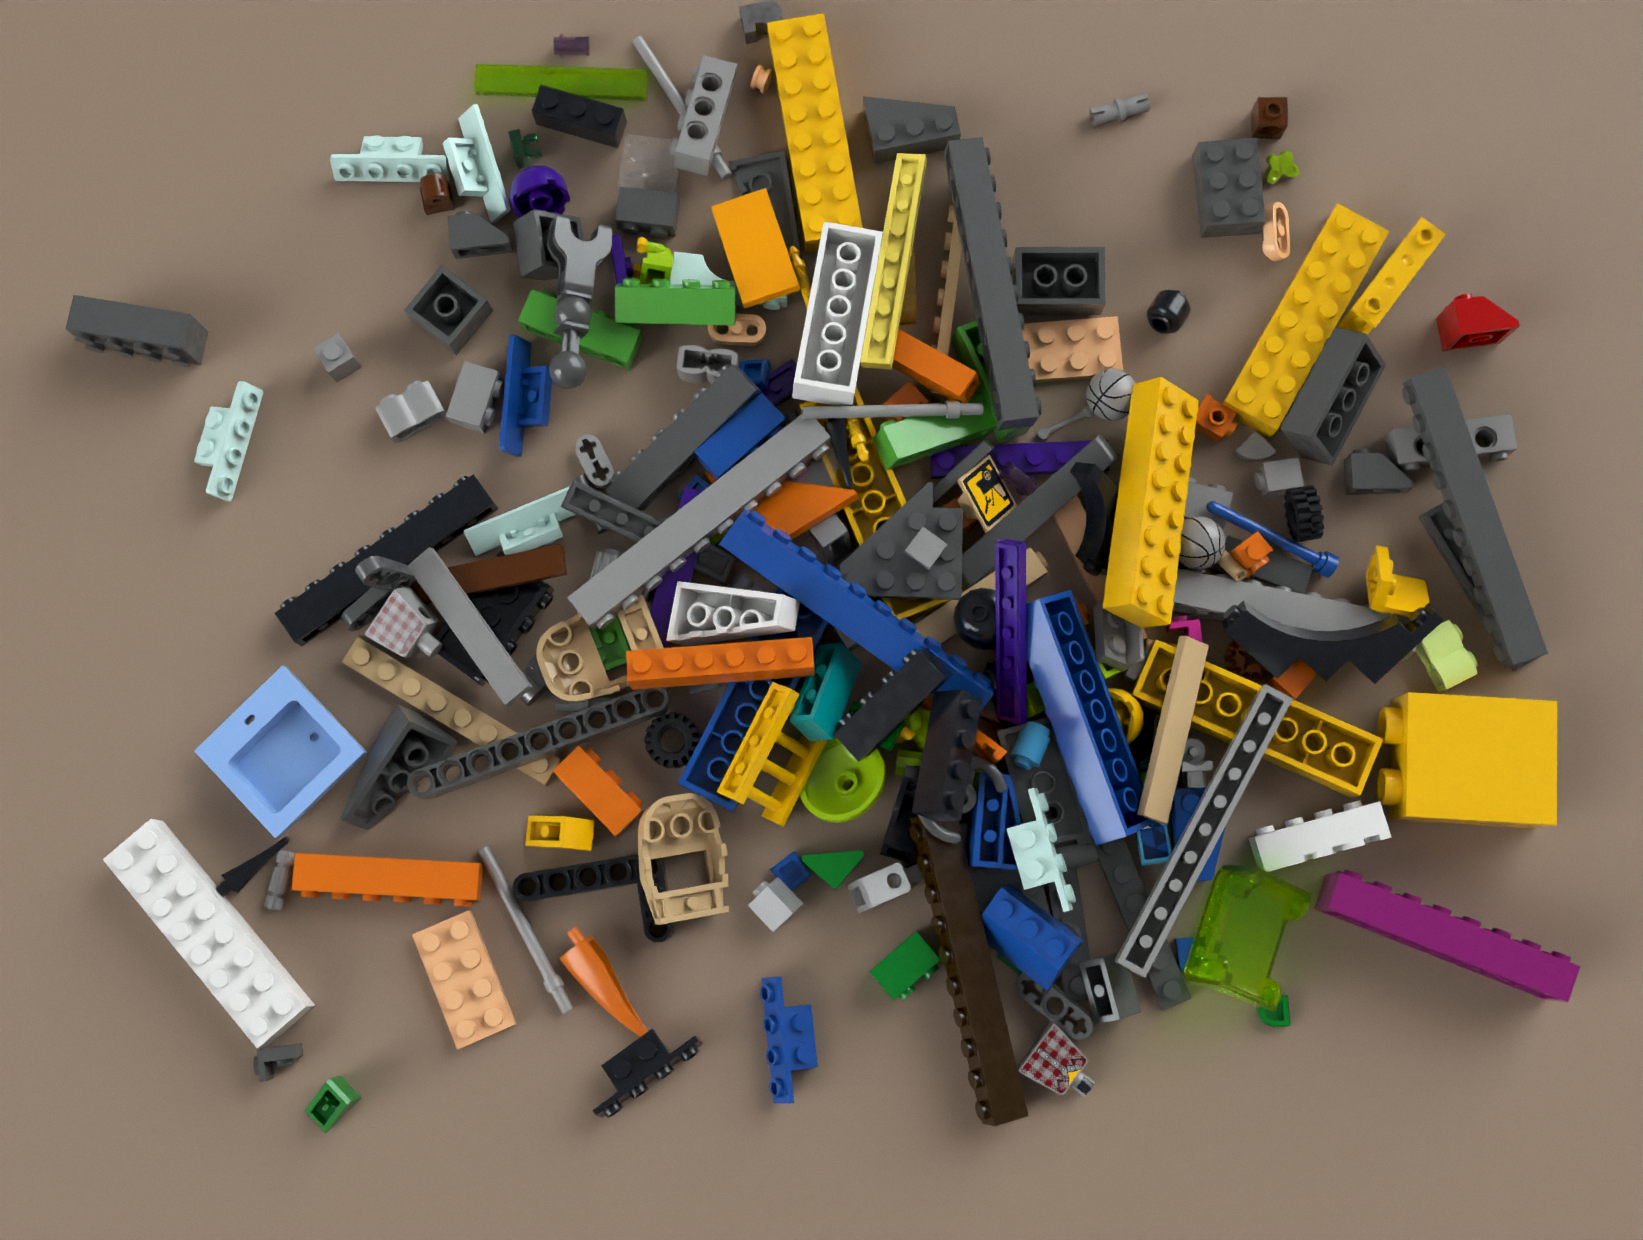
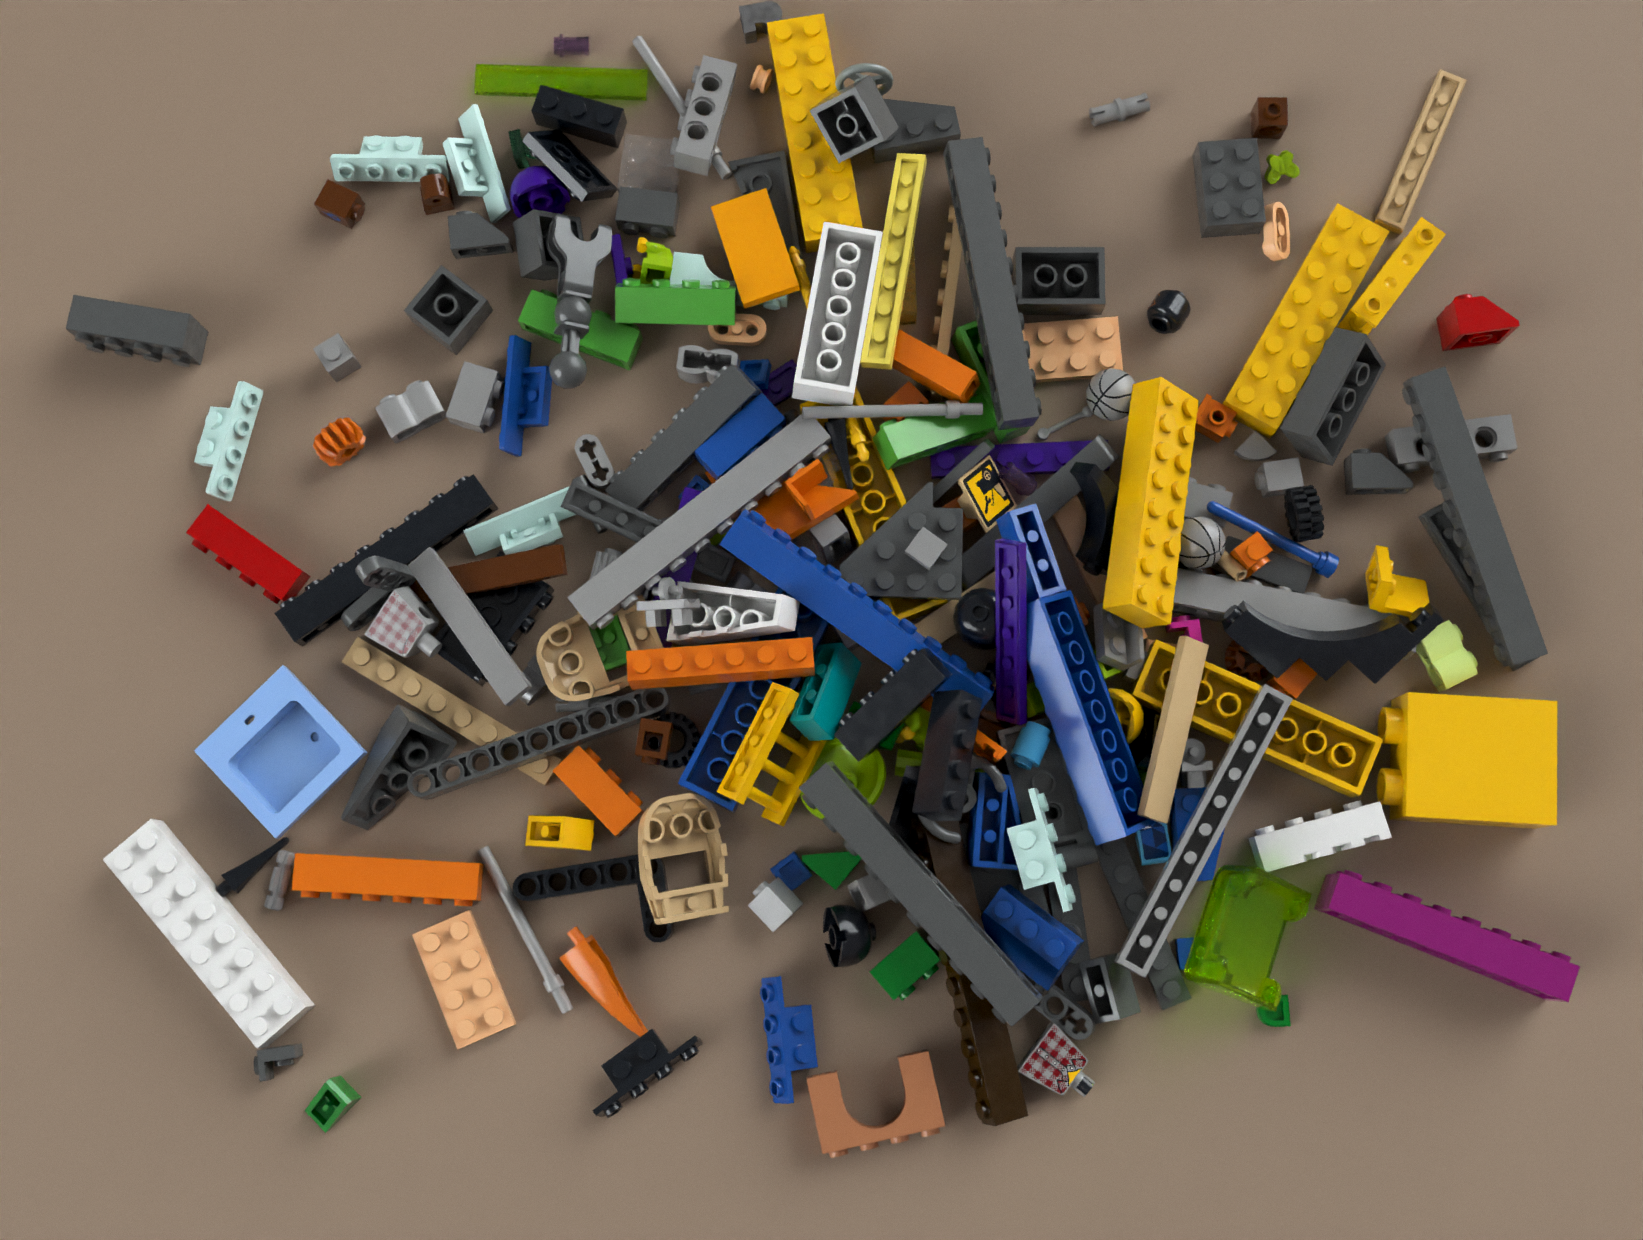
none -> red brick [186,504,311,604]
none -> orange gear [313,417,366,467]
none -> reddish brown brick [314,179,365,229]
none -> black plate [522,129,618,202]
none -> reddish brown brick [635,718,674,766]
none -> light grey hips [636,577,700,627]
none -> orange bracket [785,459,828,520]
none -> dark grey brick [799,761,1043,1027]
none -> nougat arch [806,1049,945,1158]
none -> dark grey piece [810,63,899,163]
none -> black cylinder [823,905,876,968]
none -> blue brick [996,503,1066,604]
none -> tan tile [1374,69,1467,235]

